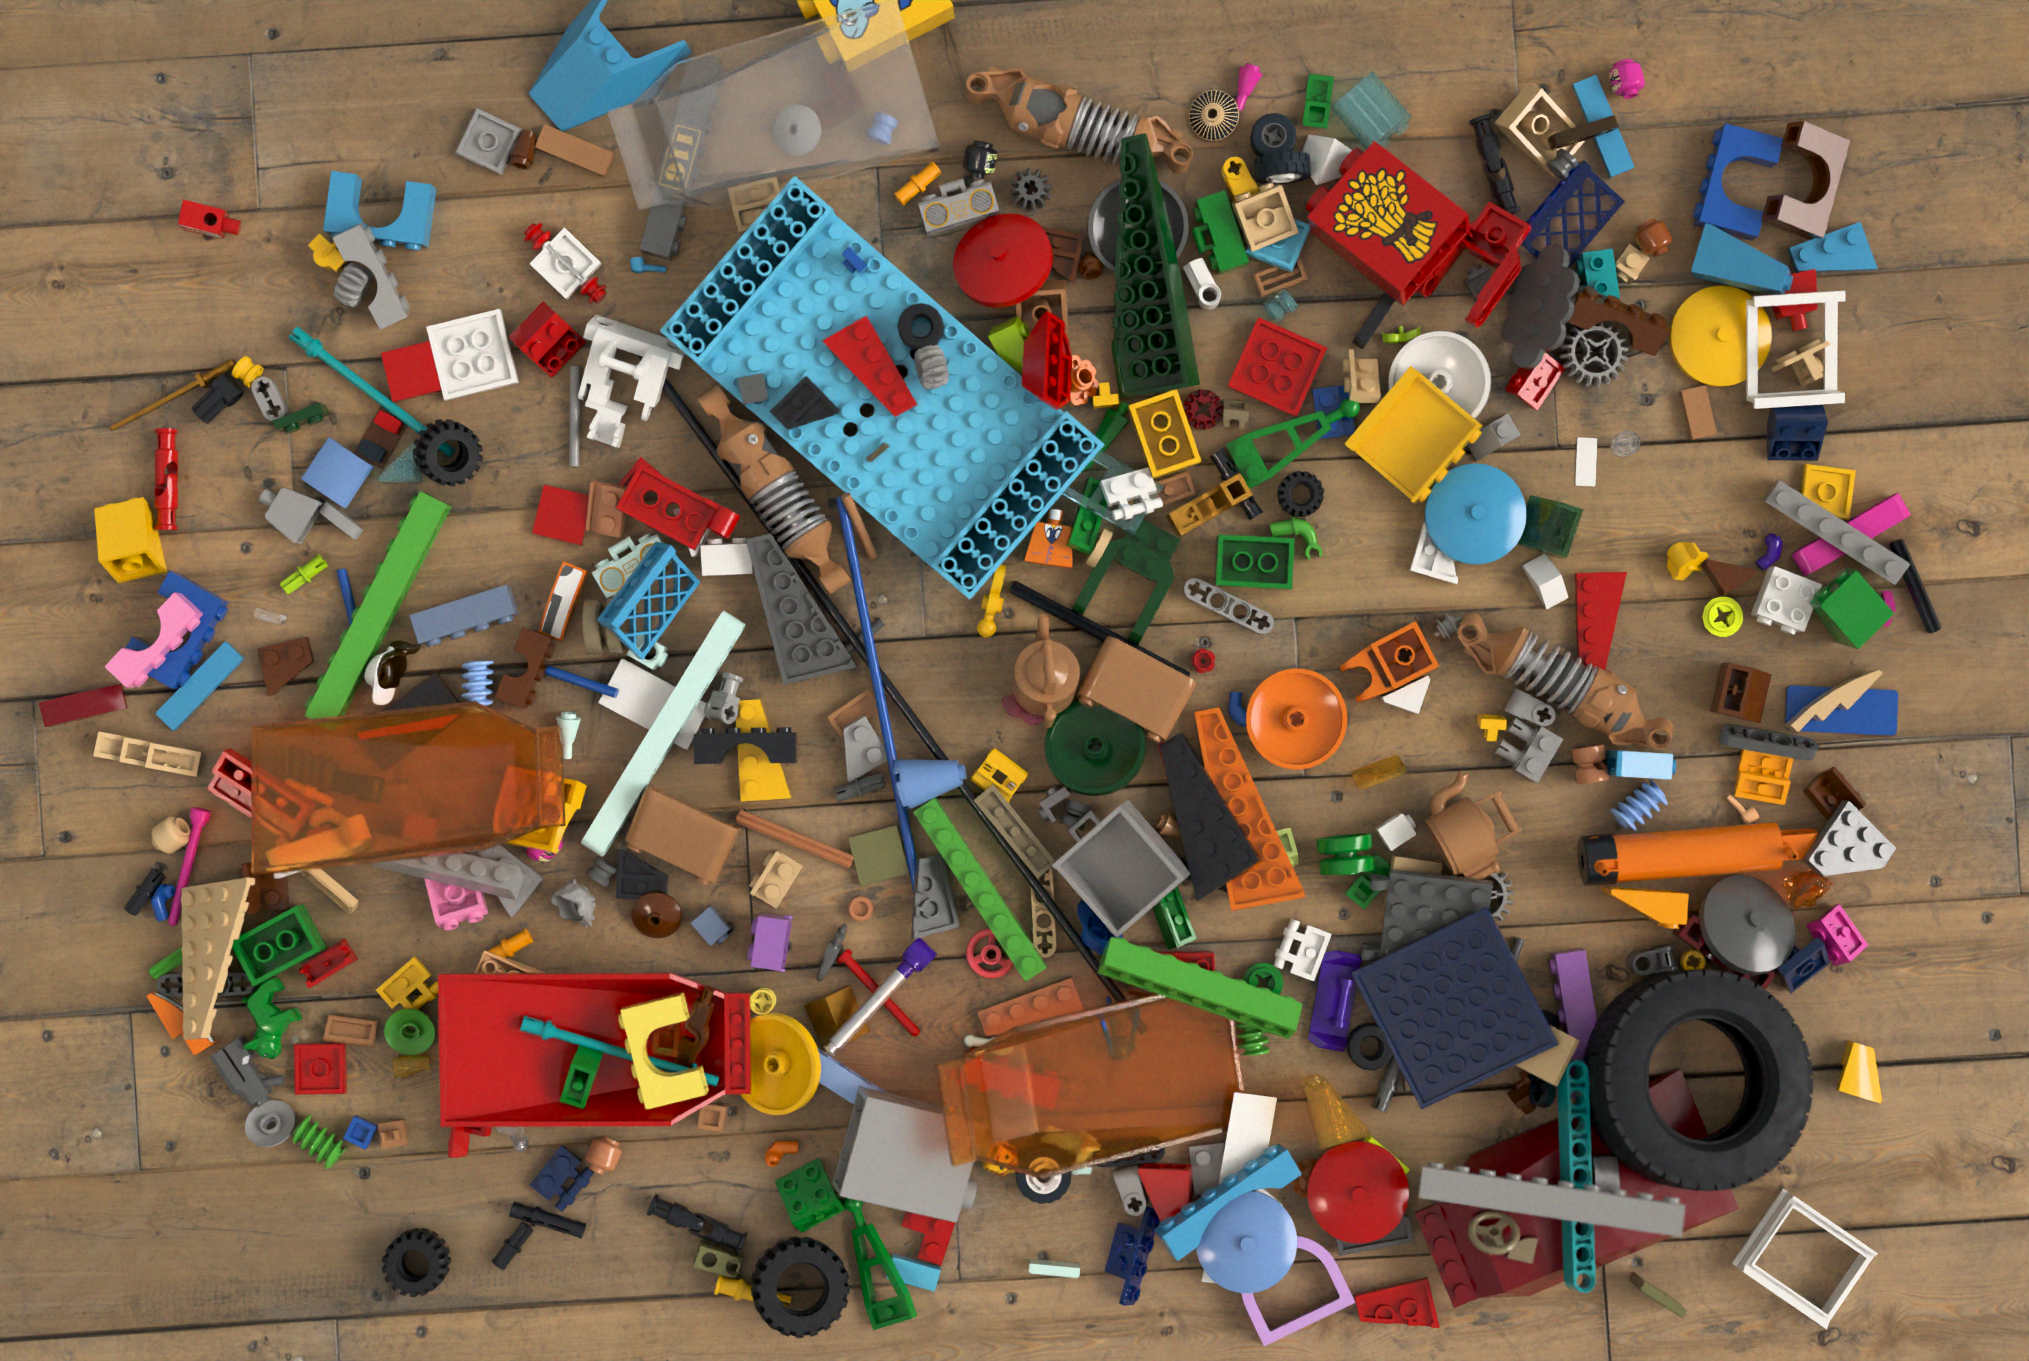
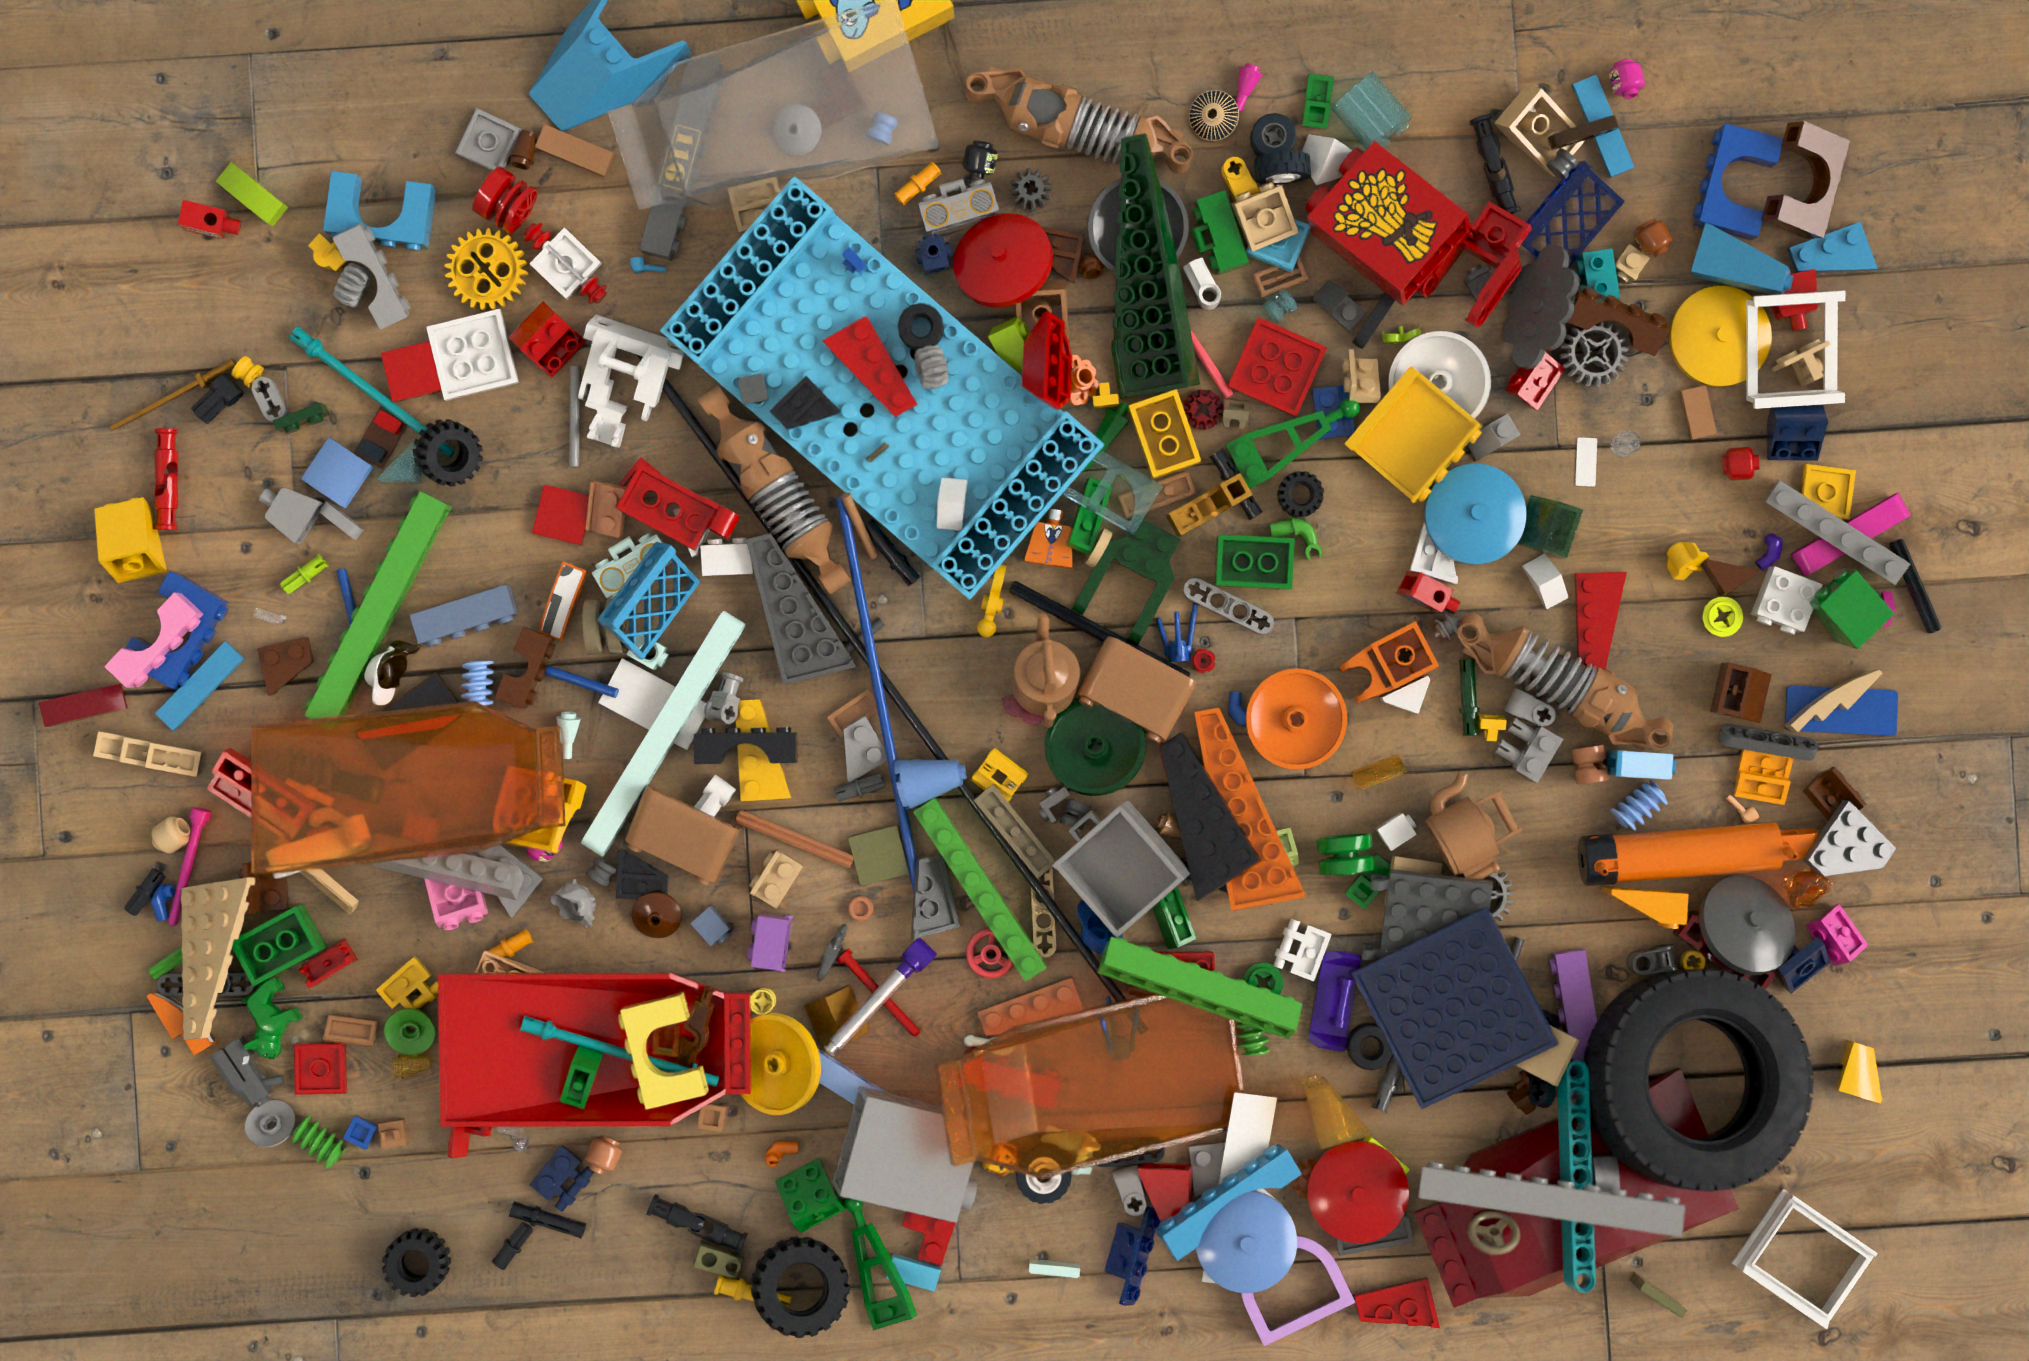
white plate [1100,467,1163,520] -> none
dark tan tile [1506,1236,1538,1264] -> none
none -> lime slope [216,162,288,227]
none -> yellow gear [445,228,528,311]
none -> red wheel [472,166,538,235]
none -> white piece [694,775,736,817]
none -> black pin [864,519,921,587]
none -> dark blue brick [915,234,952,275]
none -> white slope [937,478,967,531]
none -> blue plant [1156,603,1198,662]
none -> coral bar [1191,331,1234,399]
none -> dark grey slope [1312,280,1366,333]
none -> torso [1396,571,1460,614]
none -> dark green pin [1458,659,1480,736]
none -> red head [1722,447,1760,481]

